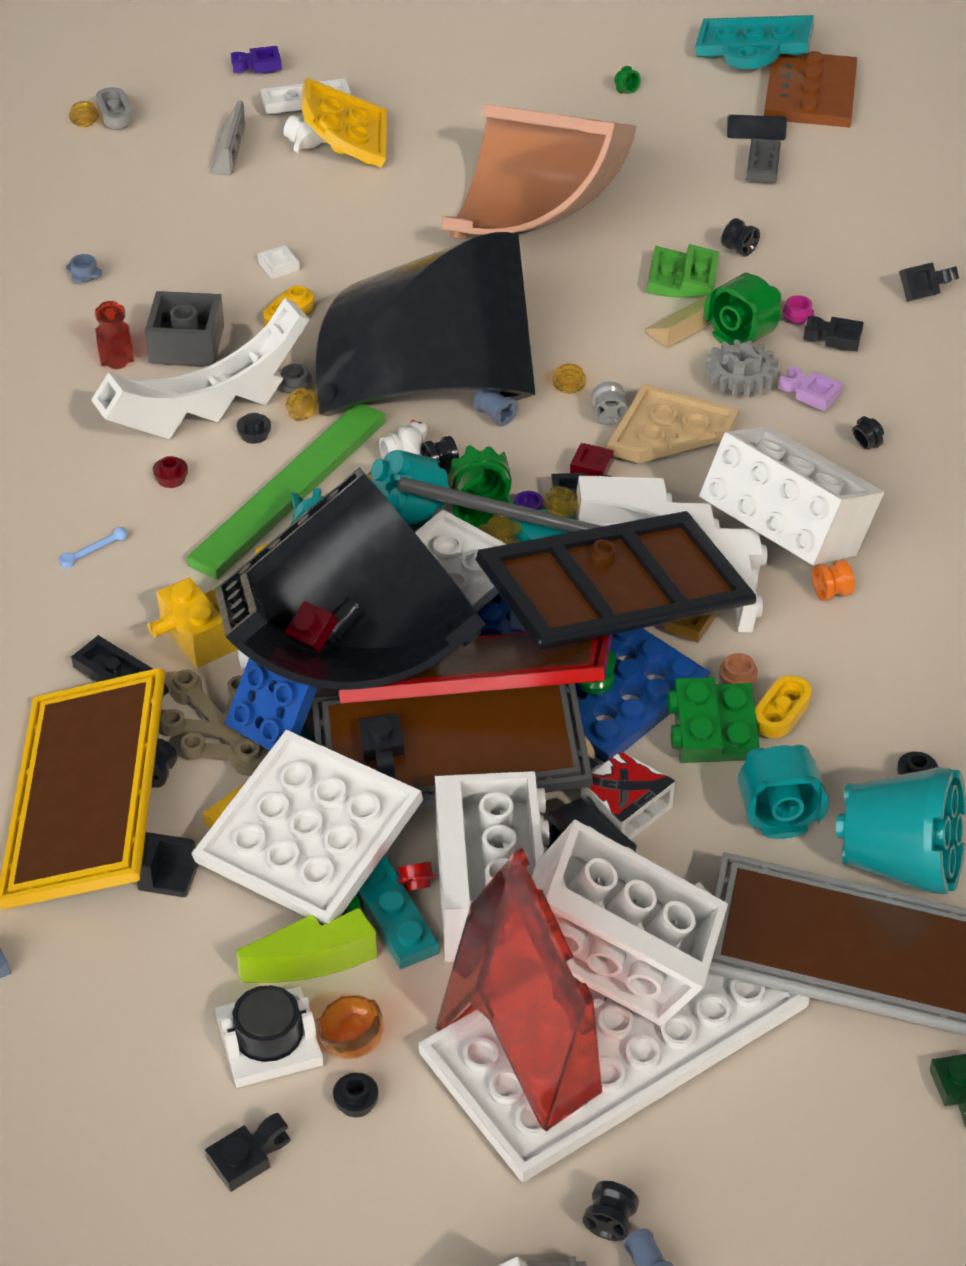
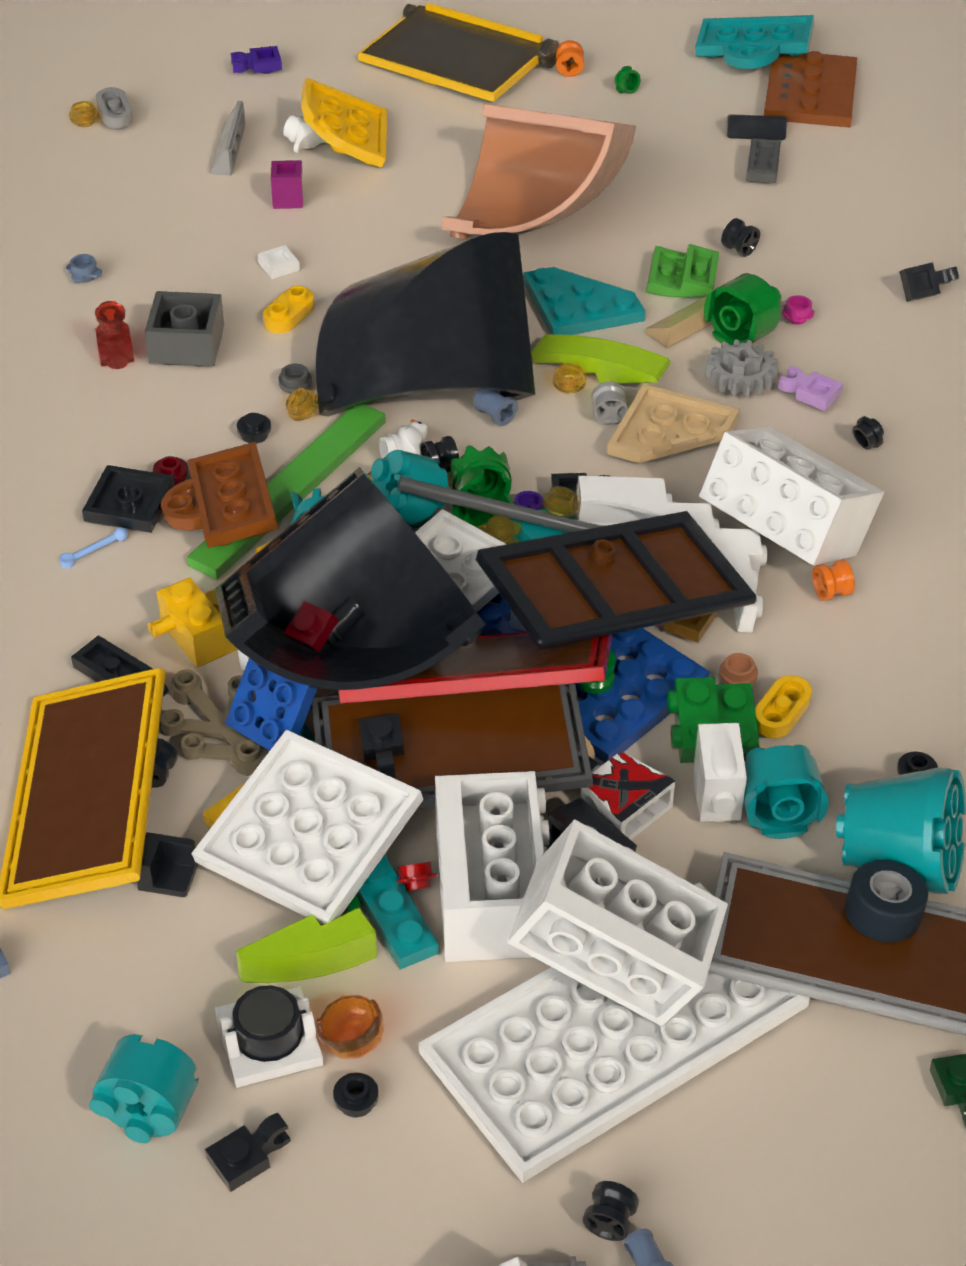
white arch [91,298,310,440] -> none
white plate [261,78,351,115] -> none
clear red windscreen [435,848,602,1132] -> none
dark red plate [570,443,614,476] -> none
black plate [803,316,864,352] -> none
none -> black plate [82,465,175,533]
none -> teal brick [89,1034,199,1143]
none -> dark orange plate [161,442,279,548]
none -> magenta panel [271,160,303,209]
none -> clear smoke door [358,3,559,102]
none -> teal plate [523,267,645,335]
none -> lime slope [531,334,671,384]
none -> orange wheel [556,40,584,77]
none -> white torso [692,723,747,823]
none -> black wheel [844,860,929,943]

